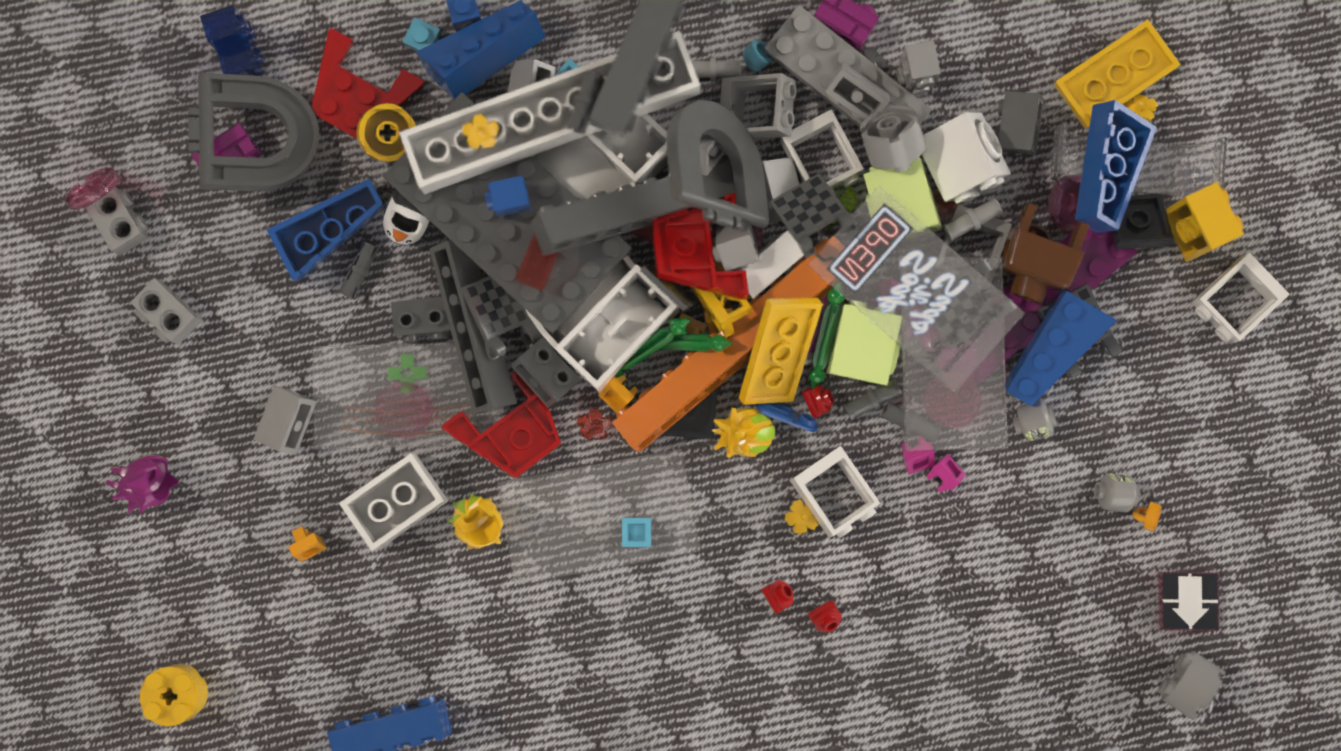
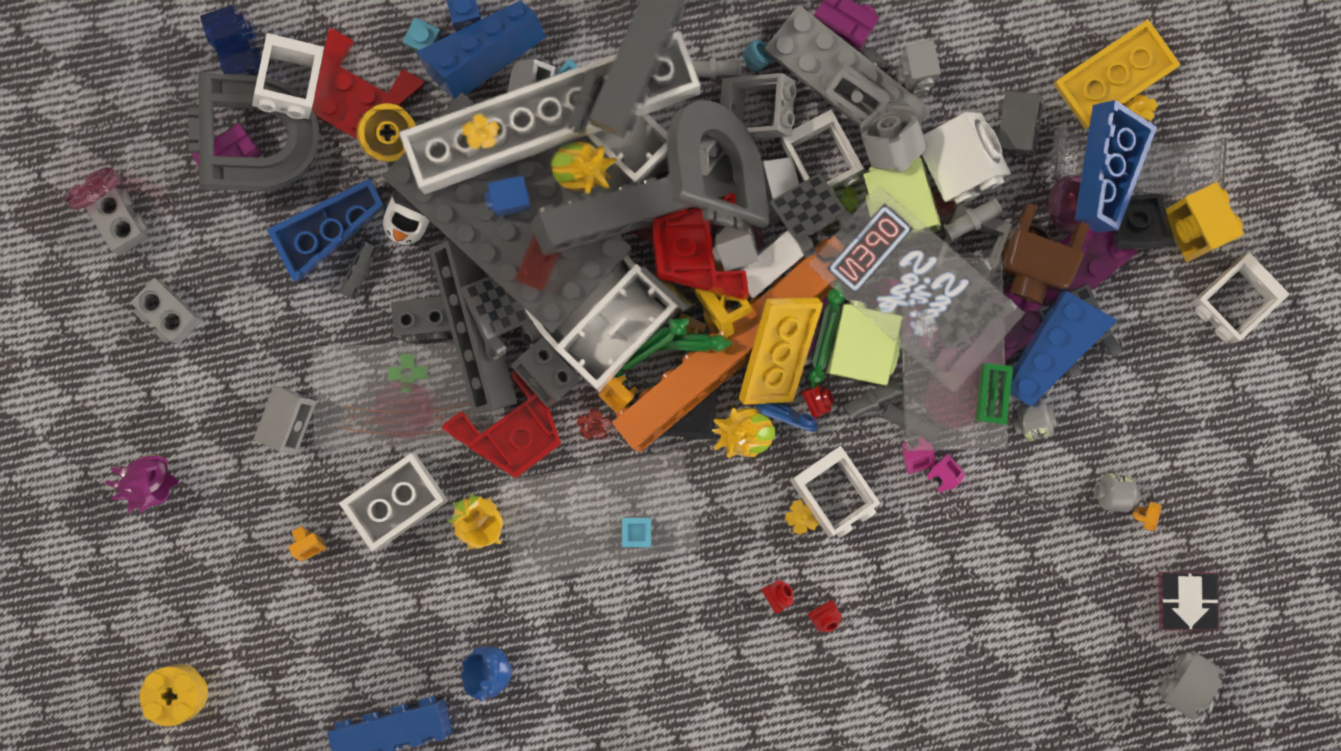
none -> white window [252,33,324,119]
none -> blue hair [461,646,512,701]
none -> yellow hair [550,141,617,194]
none -> clear plate [913,310,939,339]
none -> green tile [975,363,1013,425]

